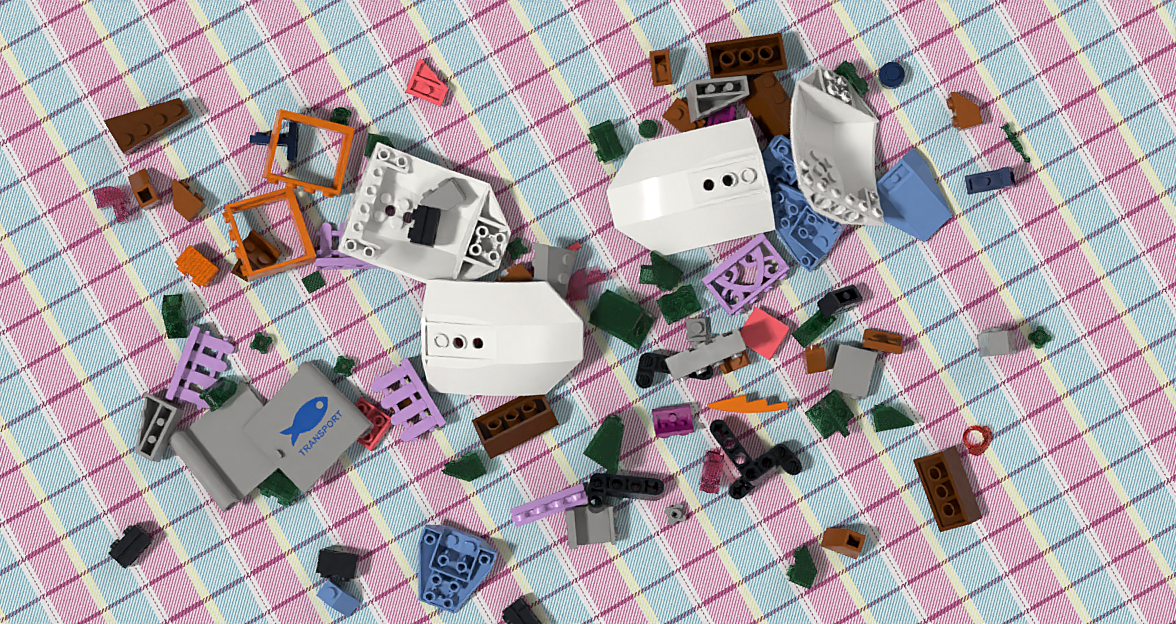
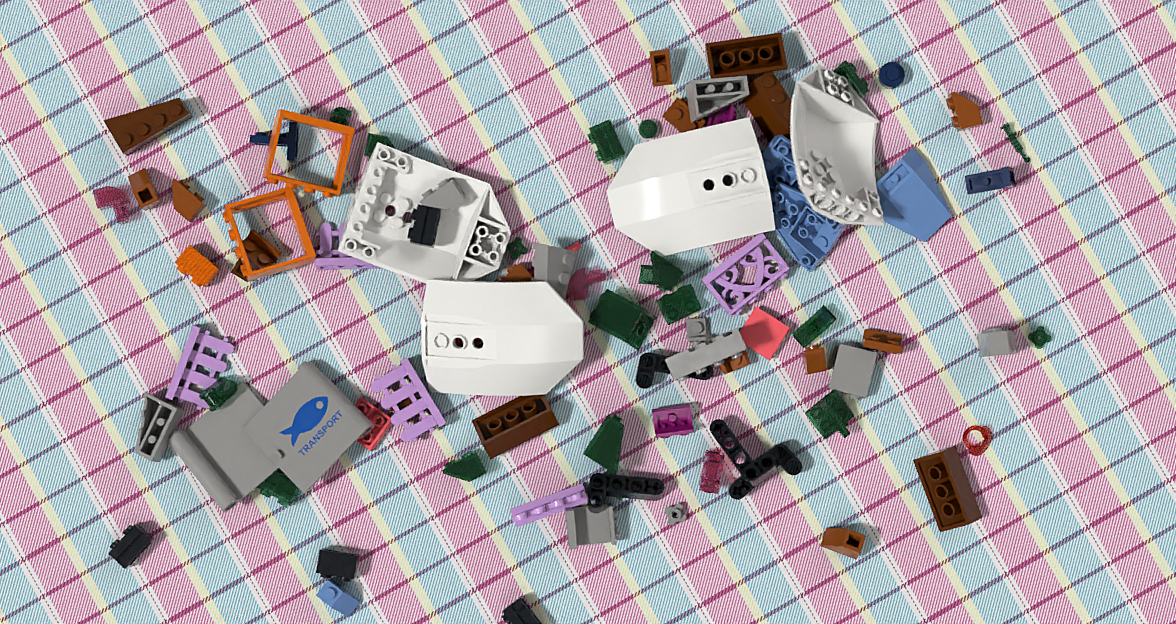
clear green slope [161,294,188,339] -> none
clear green plate [250,332,273,354] -> none
clear green piece [301,270,326,294] -> none
clear green plate [333,355,355,377] -> none
coral wing [405,58,448,107] -> none
medium blue wedge [418,525,498,614] -> none
orange slope [707,395,788,413] -> none
clear green slope [786,544,817,589] -> none
black brick [817,284,863,318] -> none
clear green slope [870,403,914,432] -> none

